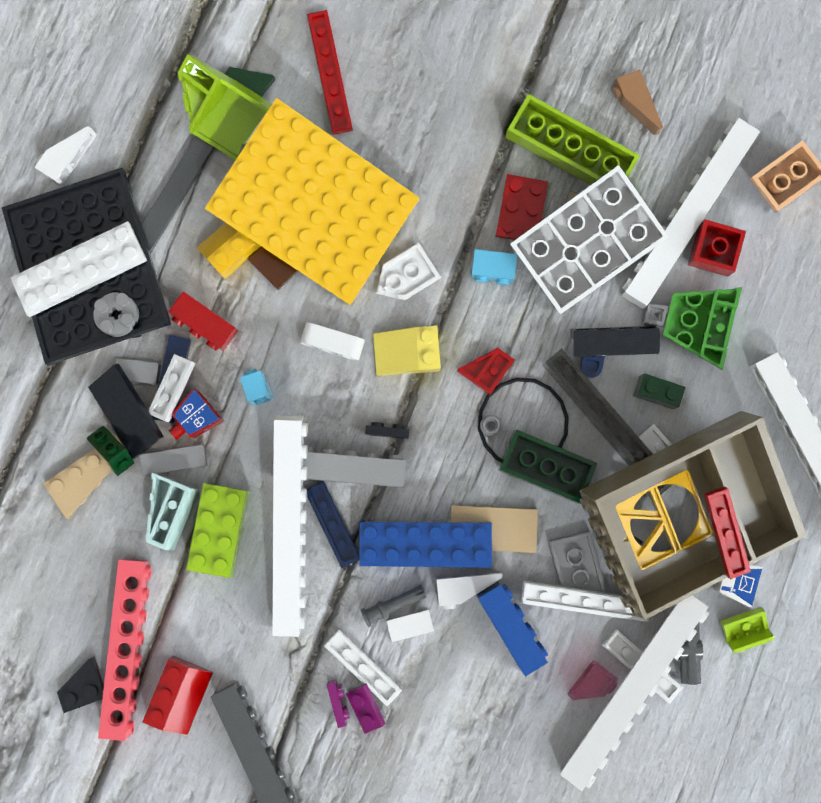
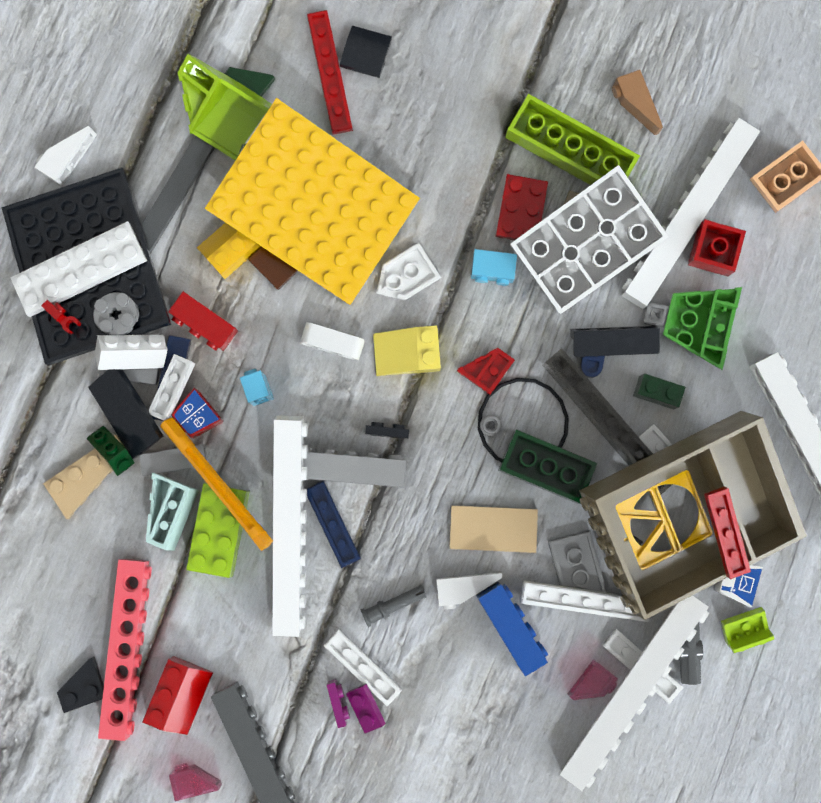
blue brick [359,522,492,568] -> none
white tile [387,609,434,642] -> none
none -> red plate [41,300,81,334]
none -> white brick [95,335,167,370]
none -> light orange piece [160,417,273,551]
none -> clear pink slope [169,763,222,801]
none -> black slope [340,25,392,78]

